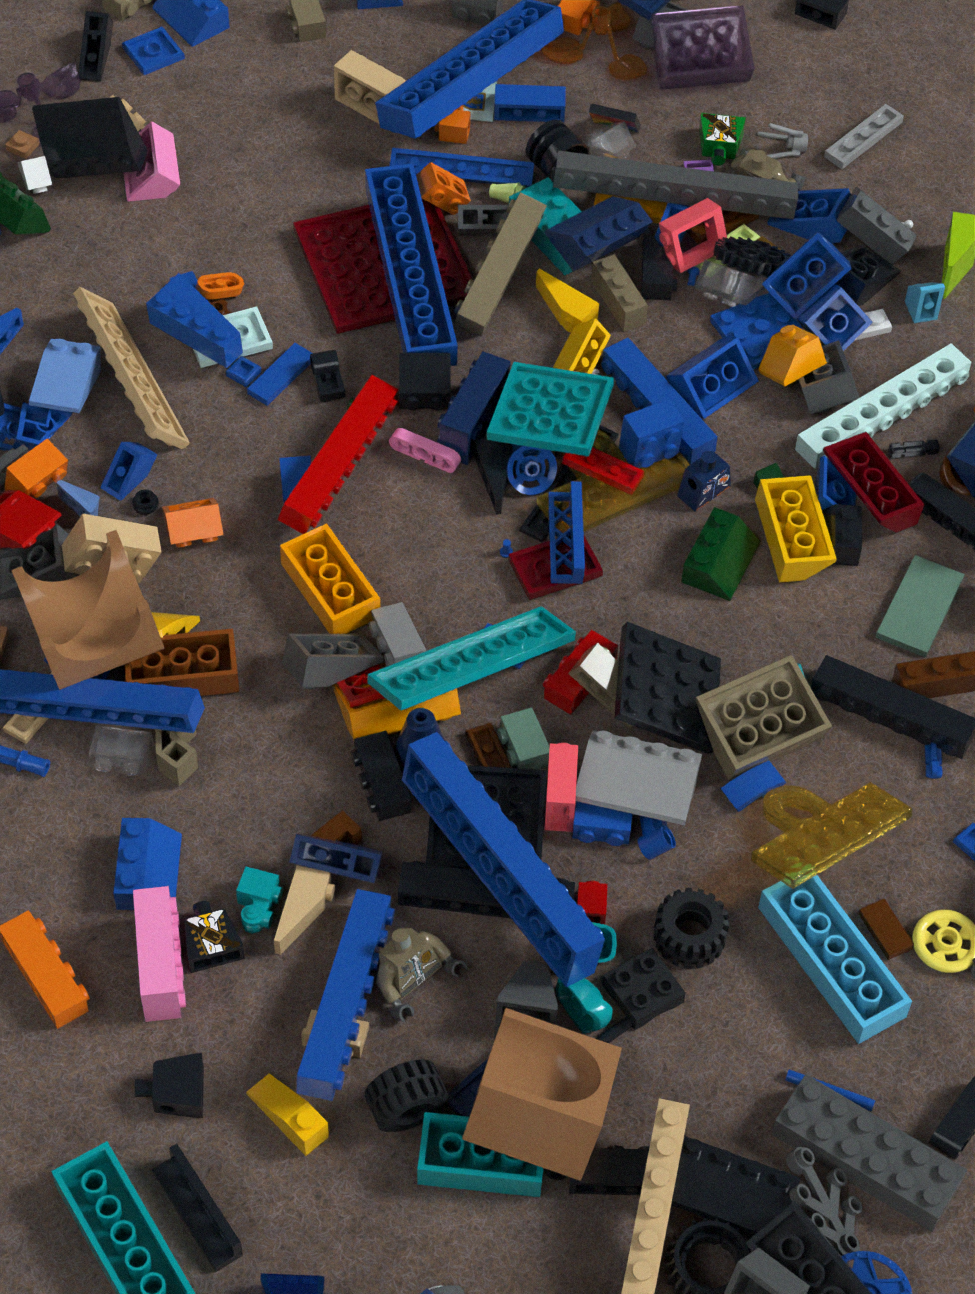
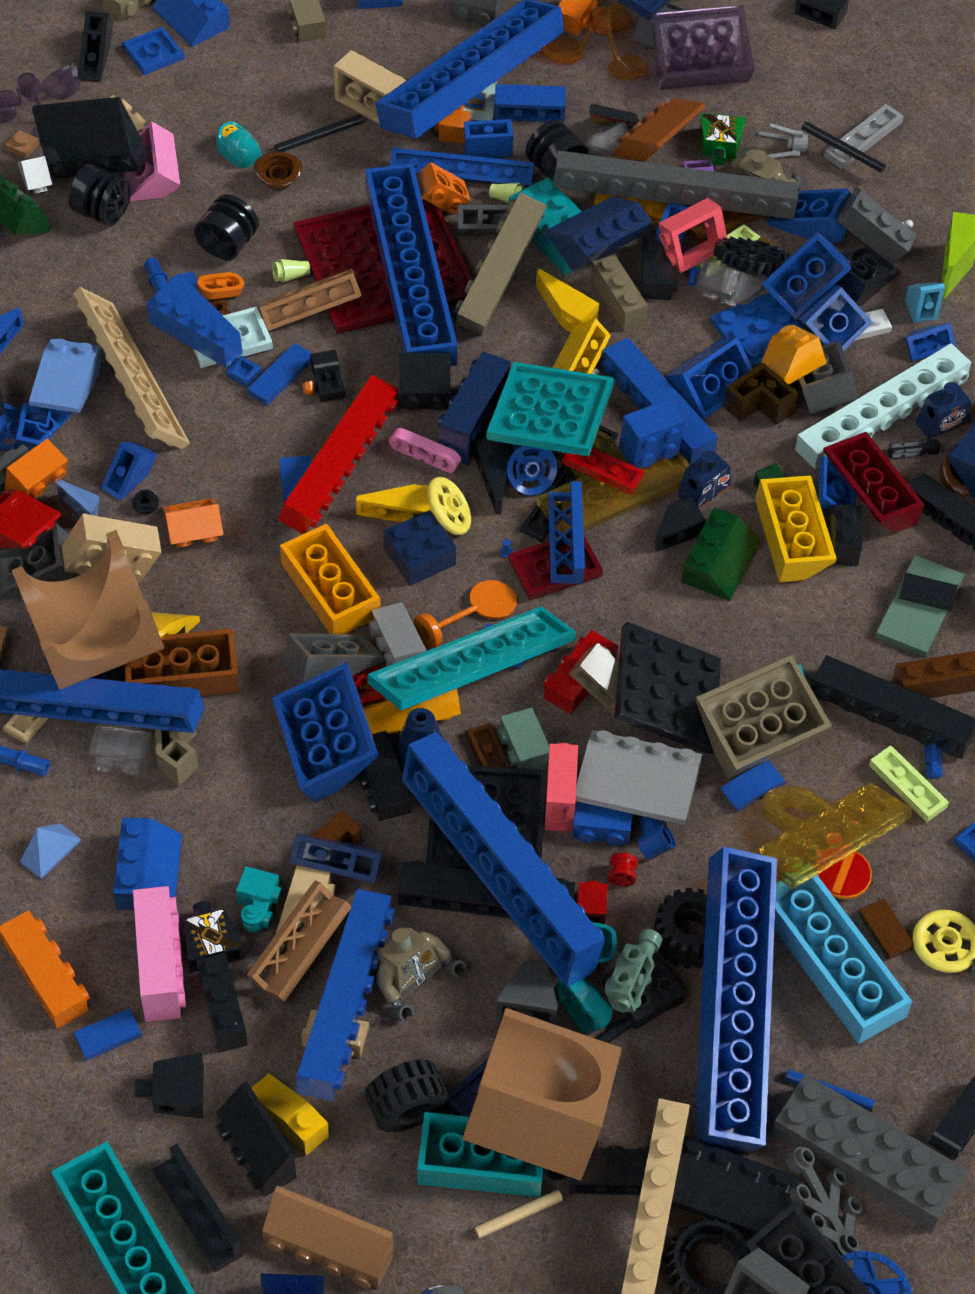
none -> medium blue slope [20,823,82,879]
none -> black wheel [69,164,131,226]
none -> blue tile [74,1008,142,1061]
none -> blue axle [144,257,167,293]
none -> black wheel [194,194,259,261]
none -> black brick [196,953,248,1053]
none -> black slope [215,1081,297,1197]
none -> teal piece [216,121,262,169]
none -> medium nougat fence [247,880,351,1002]
none -> reddish brown hat [254,152,303,190]
none -> medium nougat fence [259,269,362,331]
none -> medium nougat slope [262,1186,393,1289]
none -> yellowish green cone [272,259,310,284]
none -> blue slope [272,662,379,802]
none -> black bar [274,114,363,152]
none -> orange piece [302,381,316,396]
none -> yellow slope [356,484,440,523]
none -> dark blue brick [383,510,456,586]
none -> orange piece [414,580,517,650]
none -> light yellow plate [427,477,471,535]
none -> blue brick [463,119,513,158]
none -> tan bar [474,1189,563,1239]
none -> sand green brick [605,929,662,1012]
none -> red wheel [607,853,638,887]
none -> dark orange slope [613,98,706,162]
none -> black slope [655,497,706,552]
none -> blue brick [694,847,777,1154]
none -> dark brown brick [723,363,798,425]
none -> black bar [802,121,886,173]
none -> red piece [815,847,872,900]
none -> yellowish green plate [869,745,949,822]
none -> black tile [899,572,958,611]
none -> blue slope [905,323,956,362]
none -> dark blue torso [915,382,971,439]

